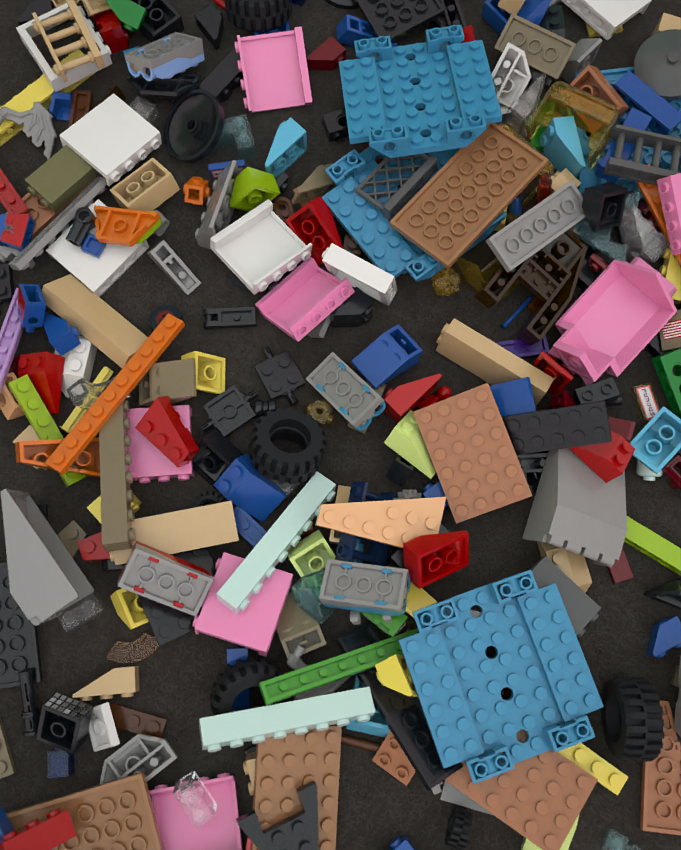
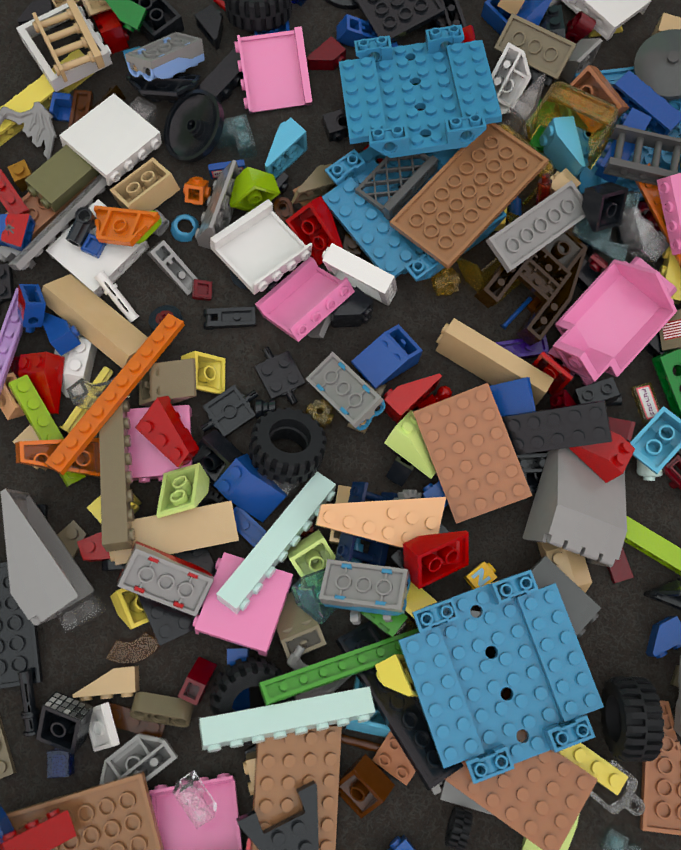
none -> pearl gold brick [7,160,32,192]
none -> white pin [94,270,139,323]
none -> dark tan beam [130,692,194,727]
none -> yellowish green slope [156,463,210,518]
none -> dark azure piece [170,214,200,242]
none -> dark red slope [178,656,217,706]
none -> dark red tile [192,279,212,301]
none -> reddish brown slope [338,754,395,818]
none -> yellow brick [463,561,497,589]
none -> dark red piece [565,11,596,44]
none -> clear piece [589,759,645,816]

